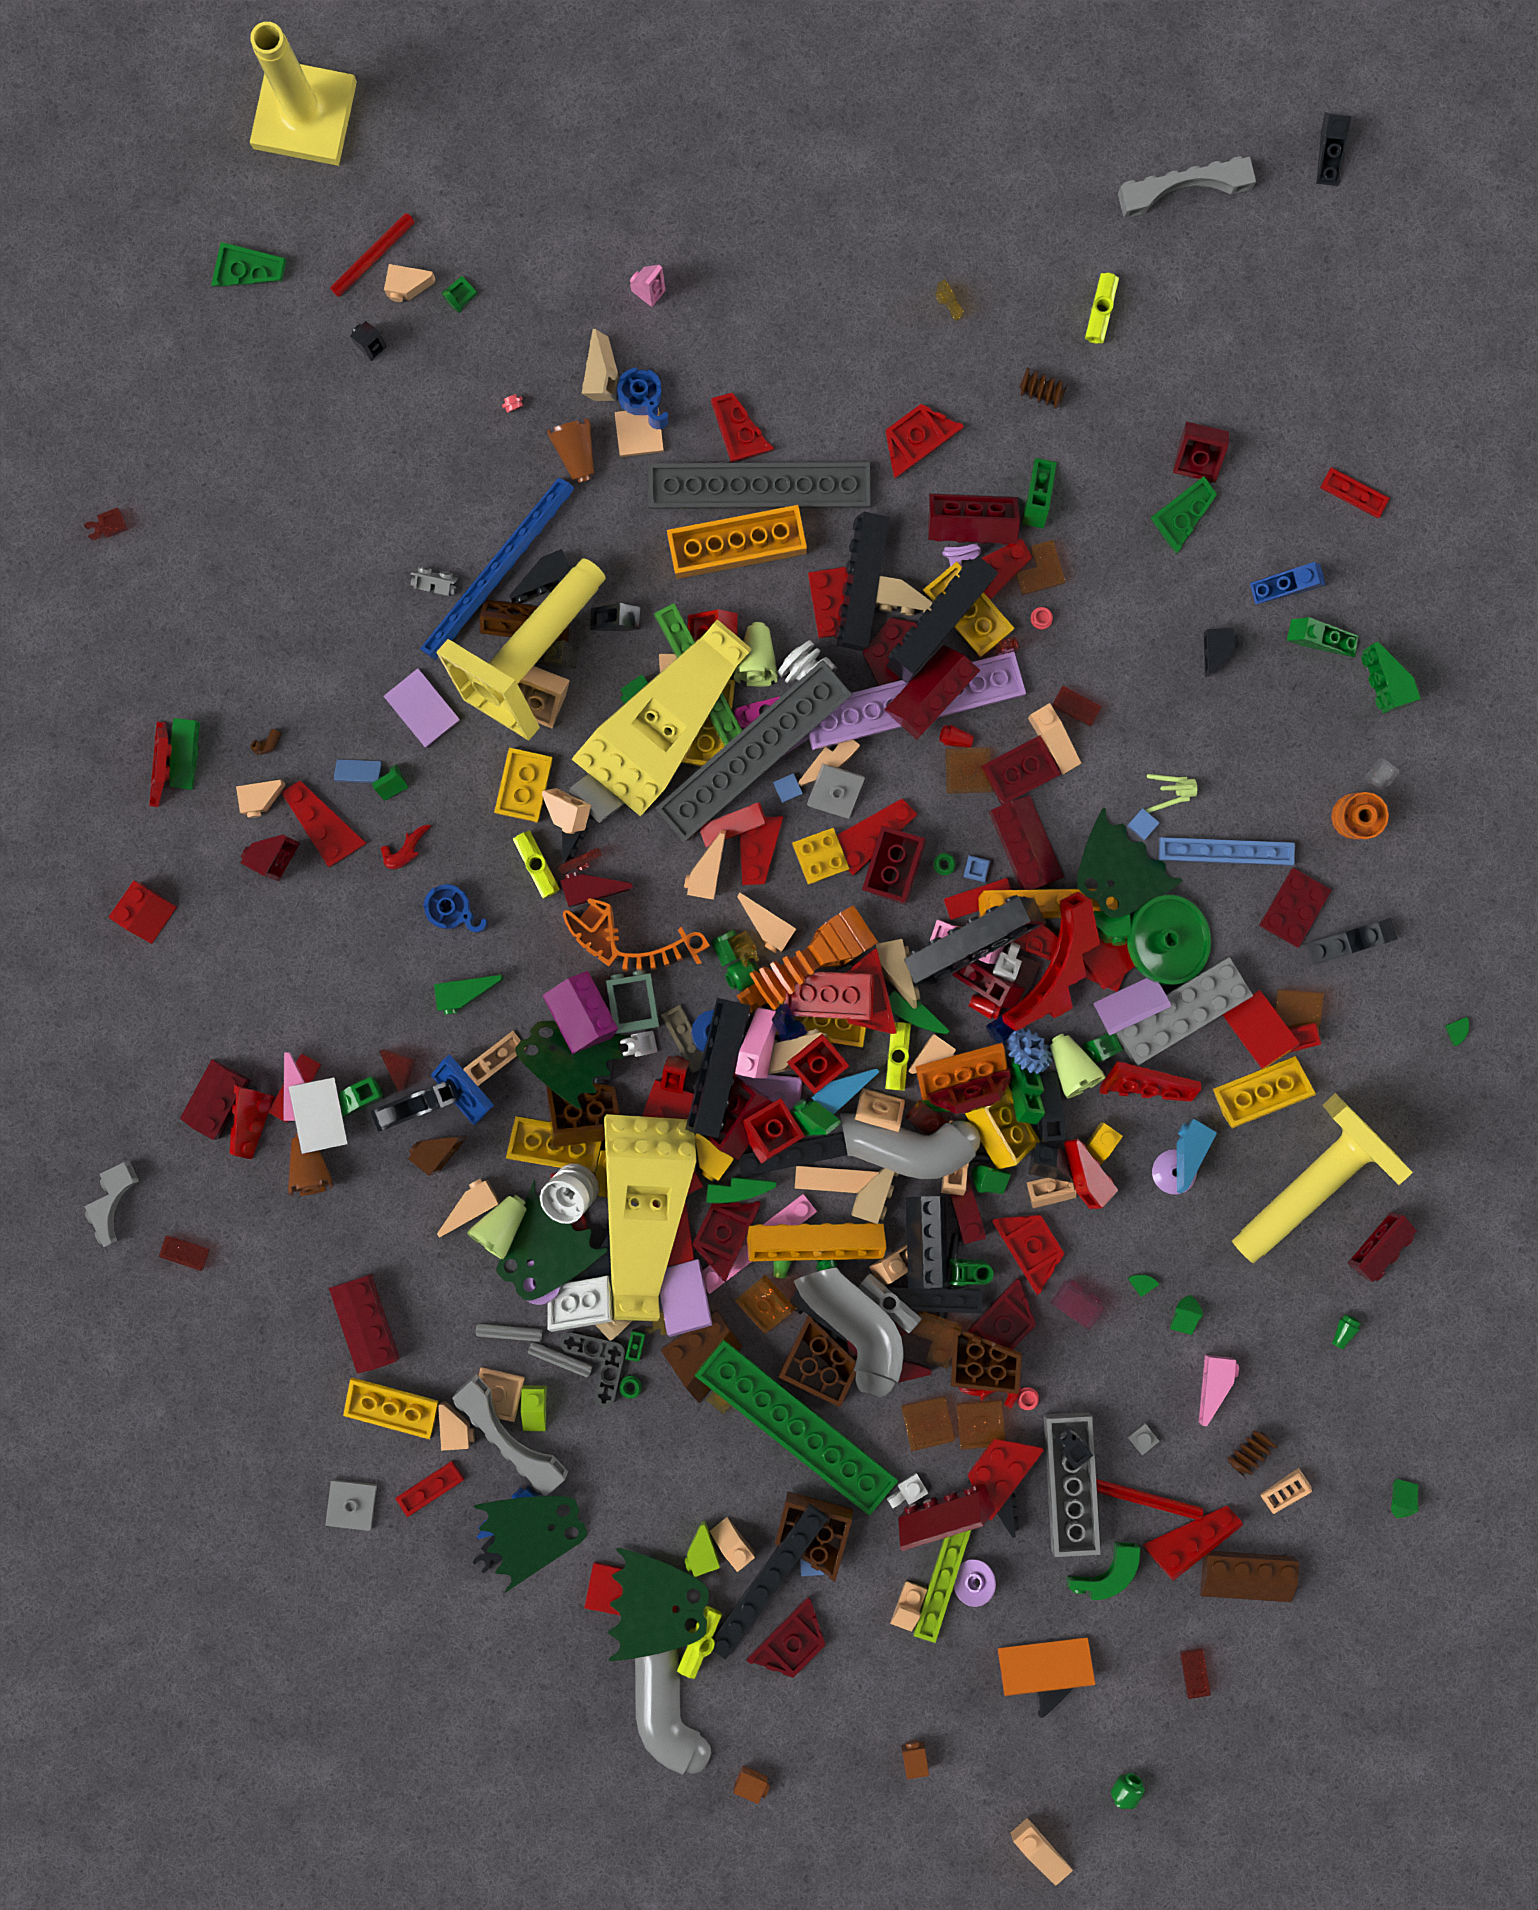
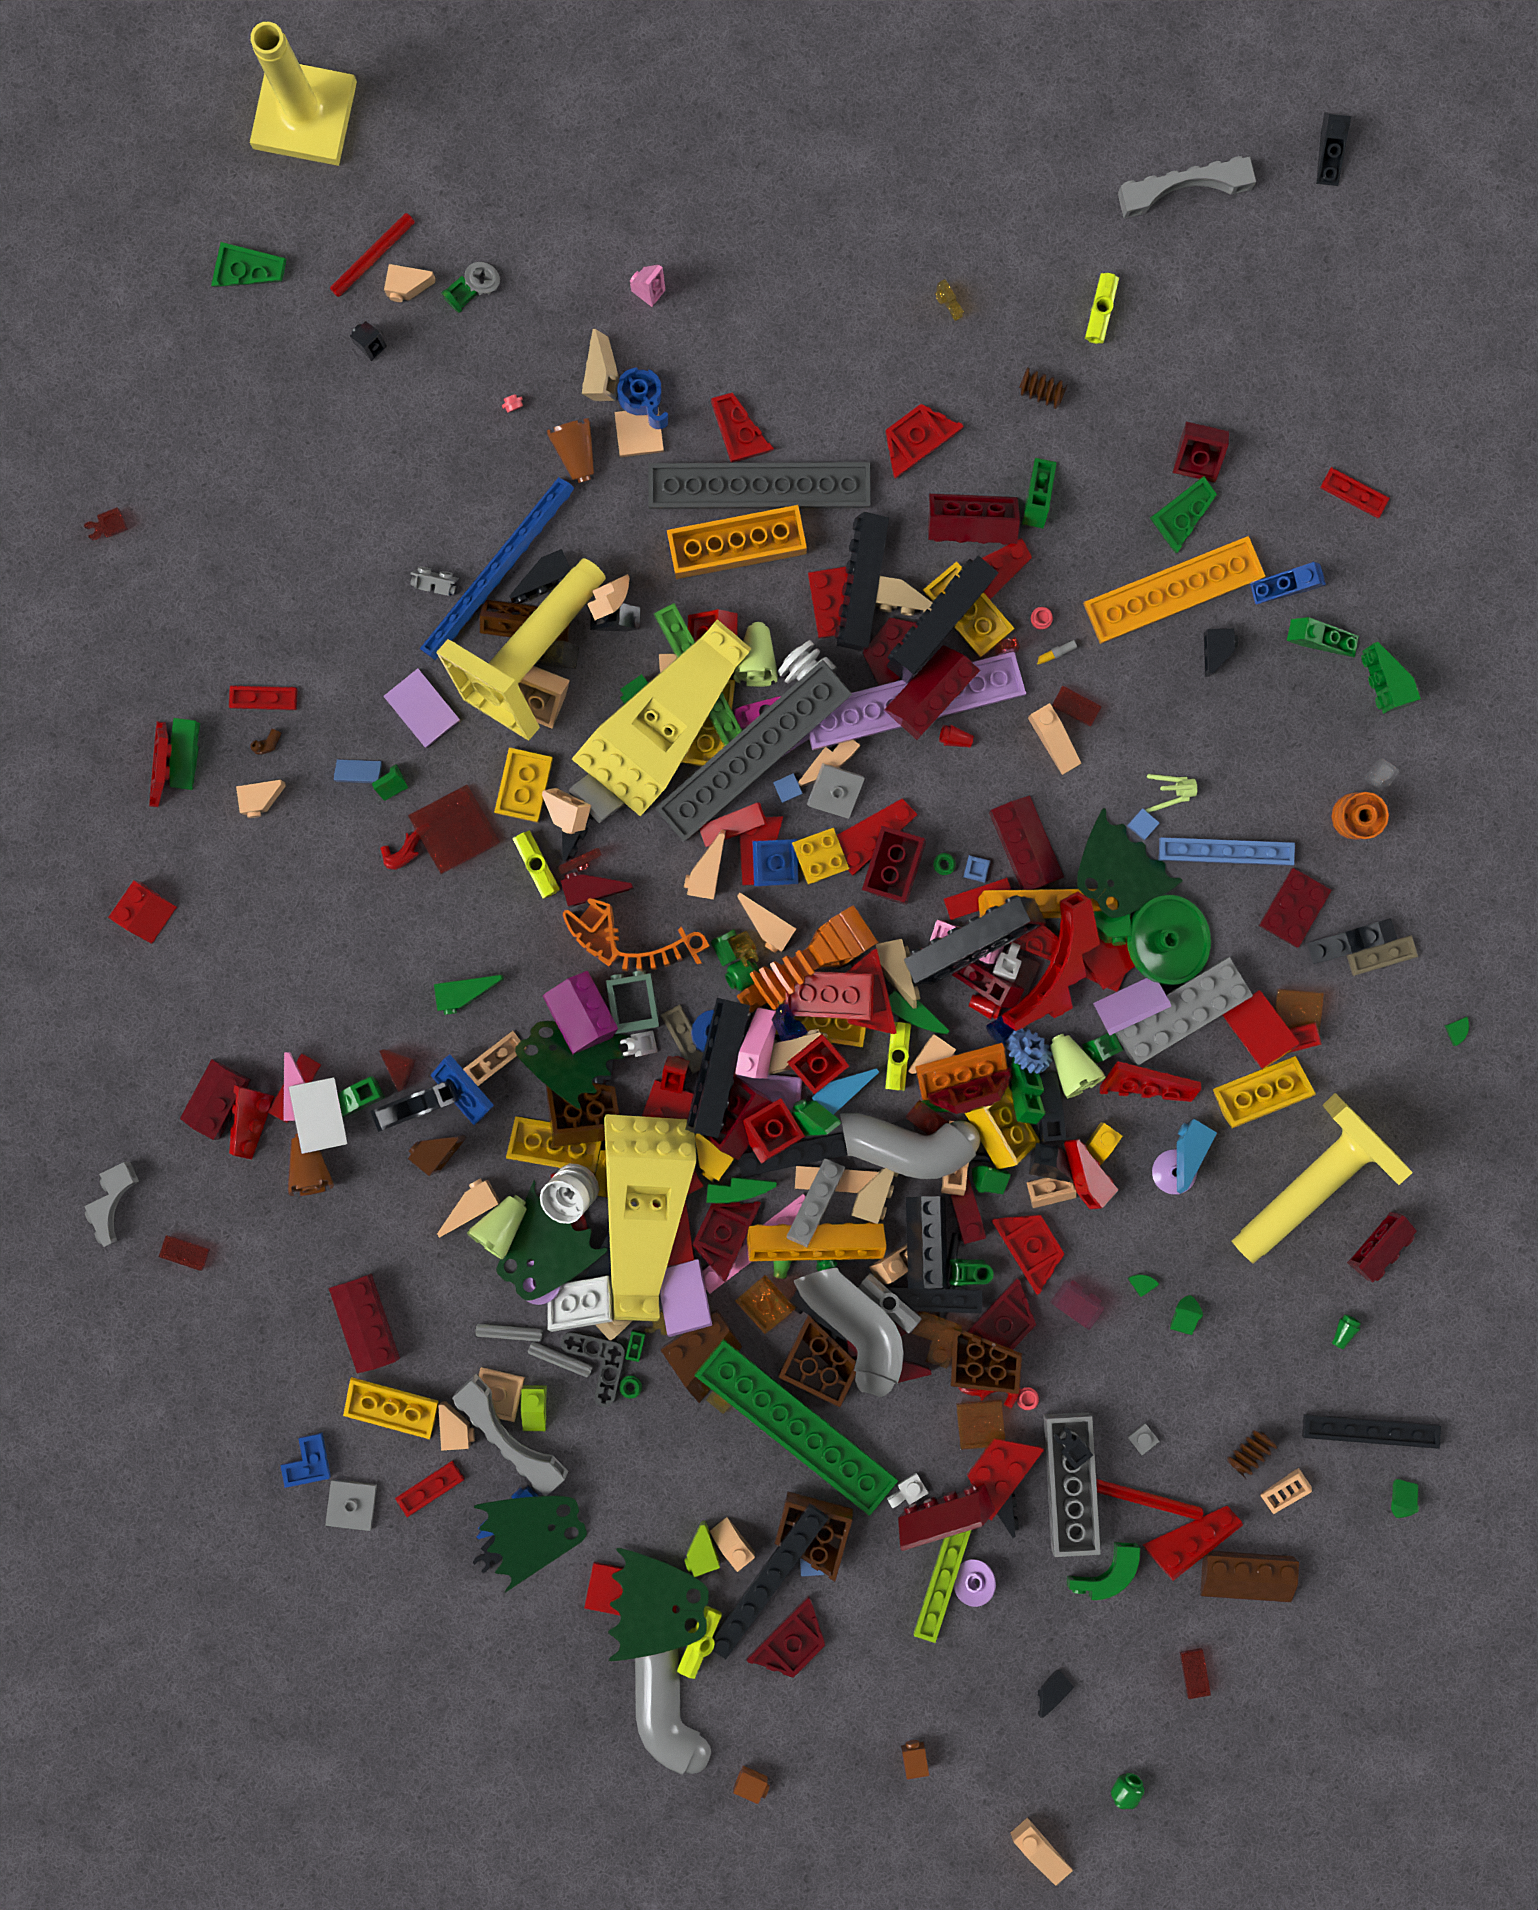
dark red slope [240,834,300,882] -> none
red wing [281,781,367,868] -> none
blue piece [423,884,488,933] -> none
light nougat tile [855,1088,905,1132] -> none
light nougat slope [890,1580,927,1632] -> none
clear orange plate [901,1396,955,1451] -> none
lavender piece [942,544,981,567] -> none
clear orange plate [945,748,991,794] -> none
dark red plate [981,735,1061,805] -> none
orange tile [998,1638,1095,1696] -> none
clear orange plate [1016,540,1065,596] -> none
bright pink slope [1199,1355,1239,1426] -> none
none -> red tile [229,686,297,710]
none -> blue plate [280,1433,331,1488]
none -> clear red plate [408,785,500,875]
none -> light grey gear [464,262,500,295]
none -> light nougat slope [588,574,630,620]
none -> blue plate [753,839,798,886]
none -> light grey plate [787,1158,845,1247]
none -> light grey piece [1037,640,1077,664]
none -> light orange plate [1083,536,1266,644]
none -> black plate [1302,1414,1441,1449]
none -> dark tan tile [1347,935,1418,976]

